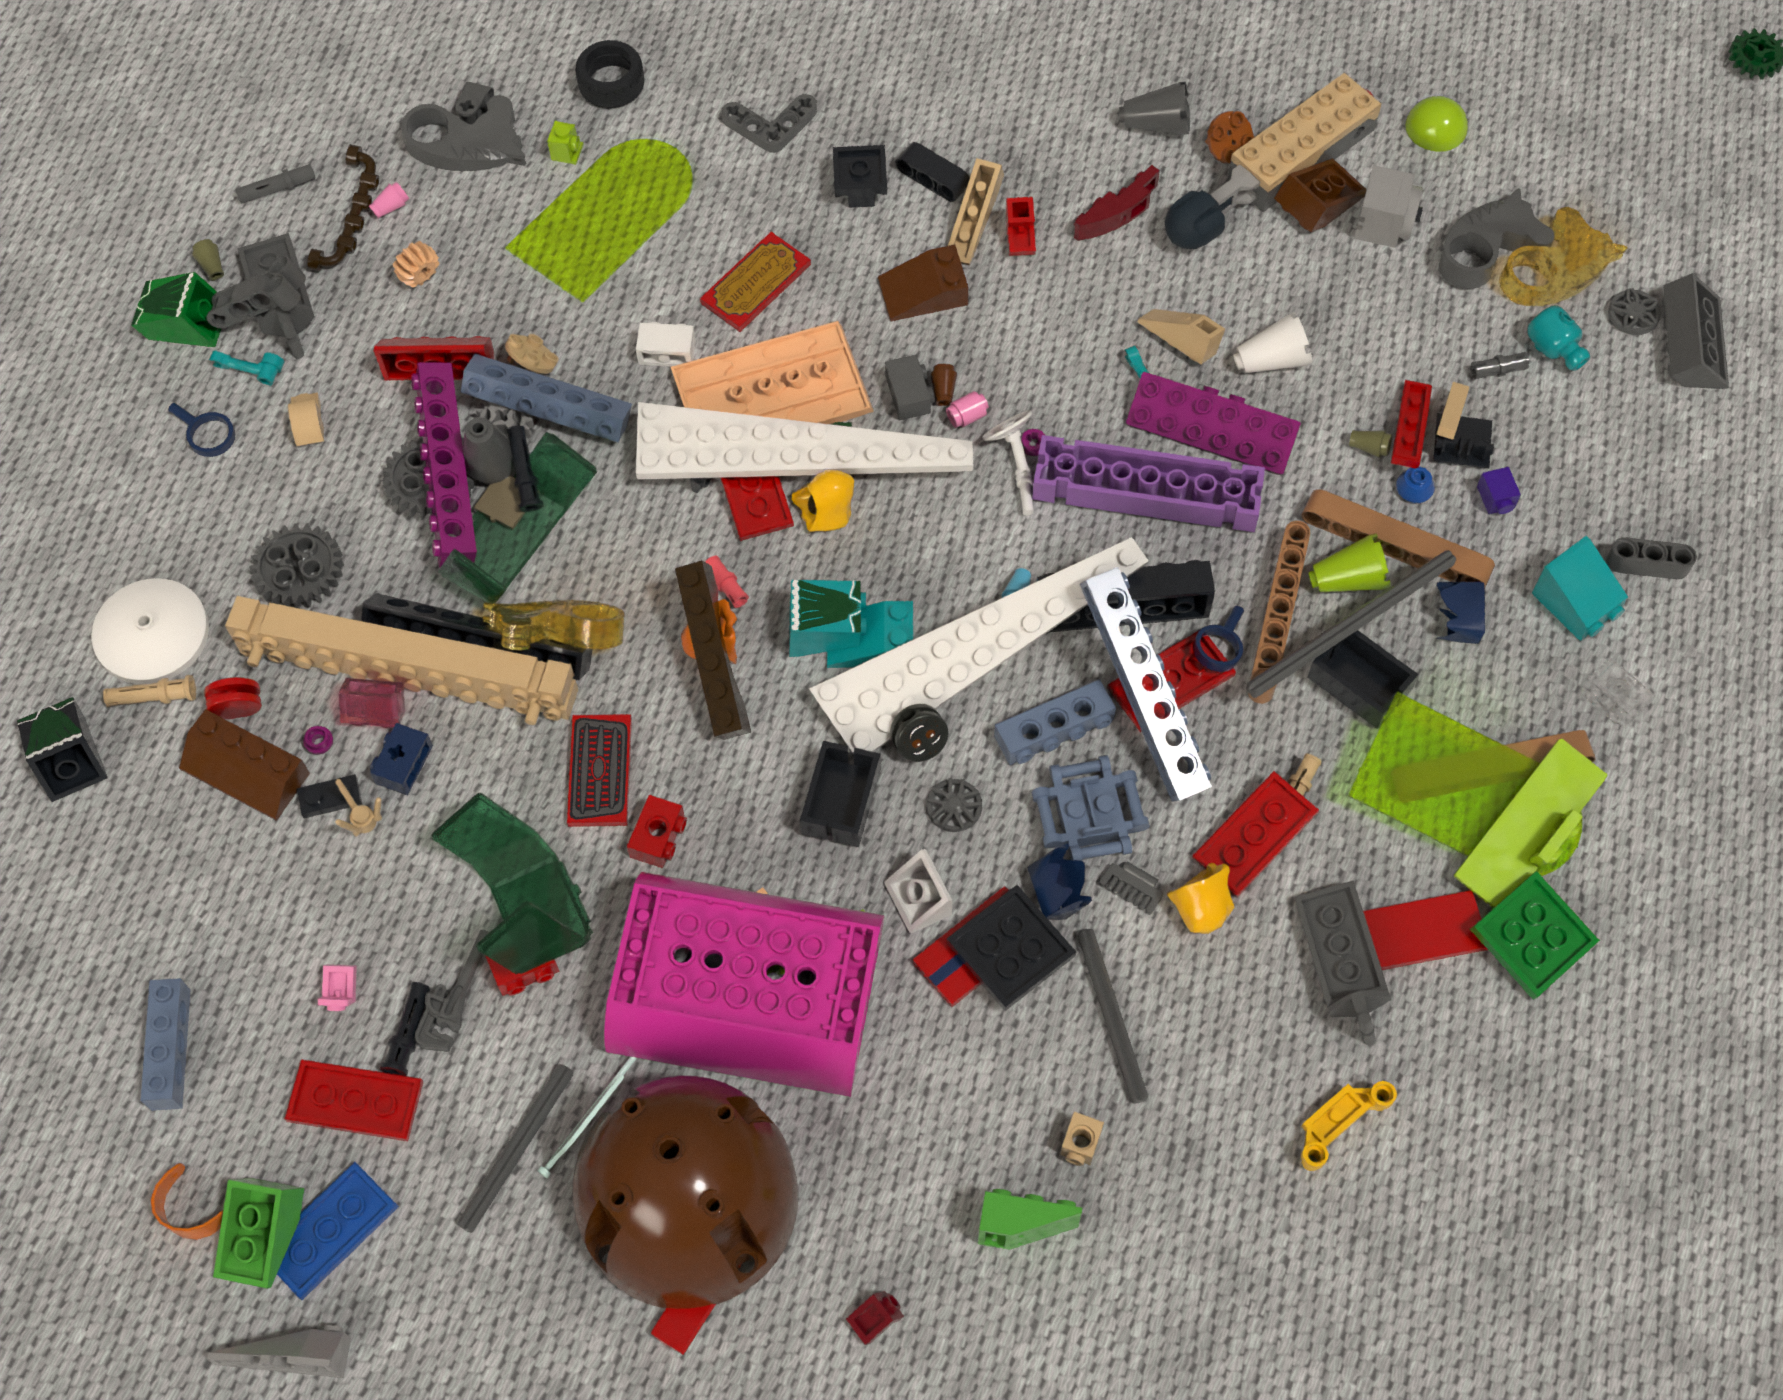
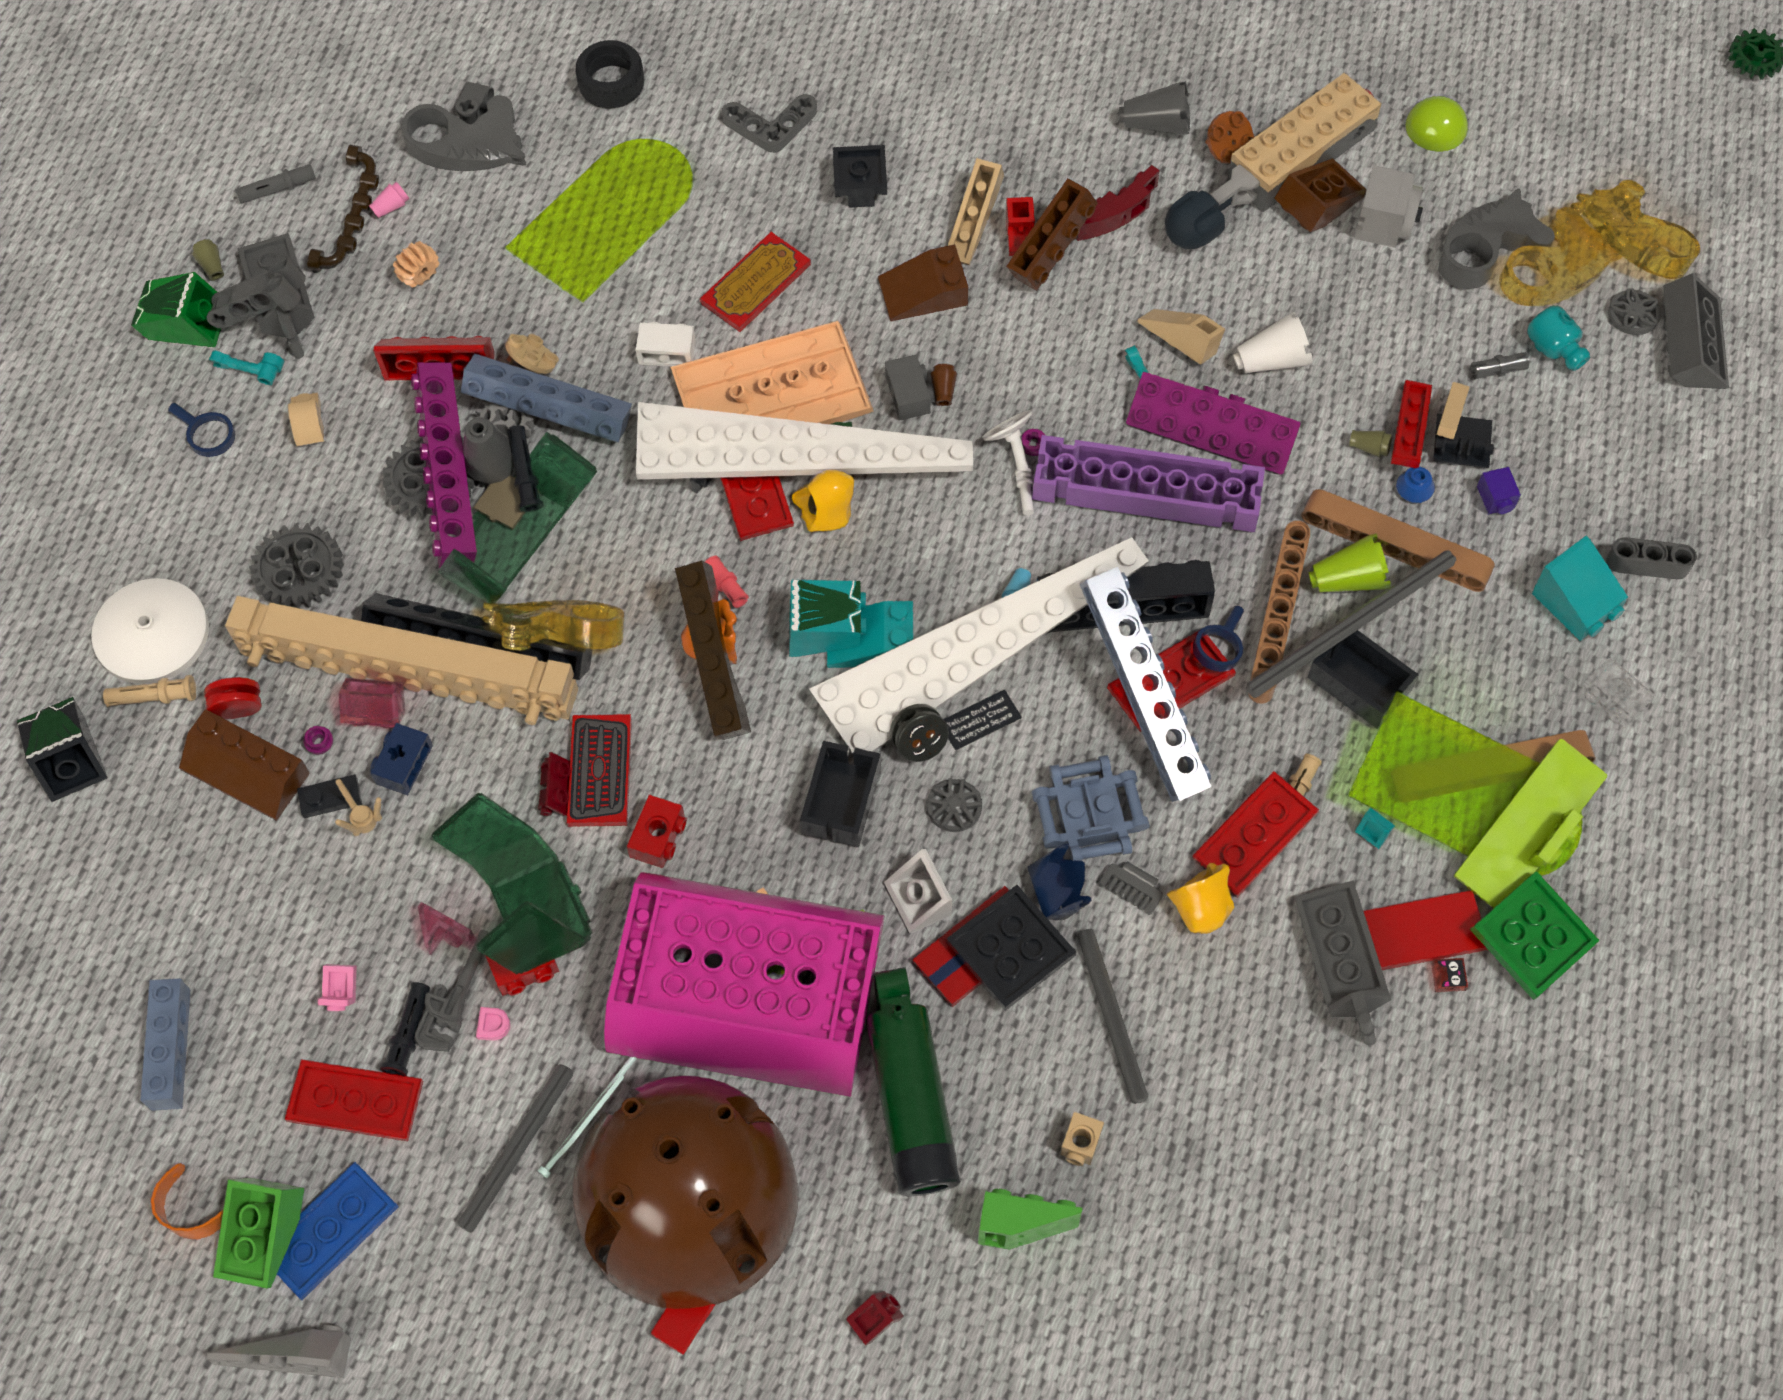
lime brick [547,121,584,165] -> none
black beam [895,142,970,202] -> none
bright pink brick [946,391,989,428] -> none
sand blue brick [994,679,1116,765] -> none
yellow plate [1301,1081,1397,1171] -> none
dark blue piece [1436,582,1485,644] -> none
none -> clear pink slope [418,902,476,955]
none -> bright pink tile [476,1007,510,1041]
none -> dark red hinge [538,752,571,816]
none -> dark green piece [866,967,961,1197]
none -> black sticker [943,690,1022,750]
none -> reddish brown brick [1006,178,1098,291]
none -> teal tile [1355,808,1395,849]
none -> tile [1431,958,1468,992]
none -> clear yellow animal [1570,180,1700,279]

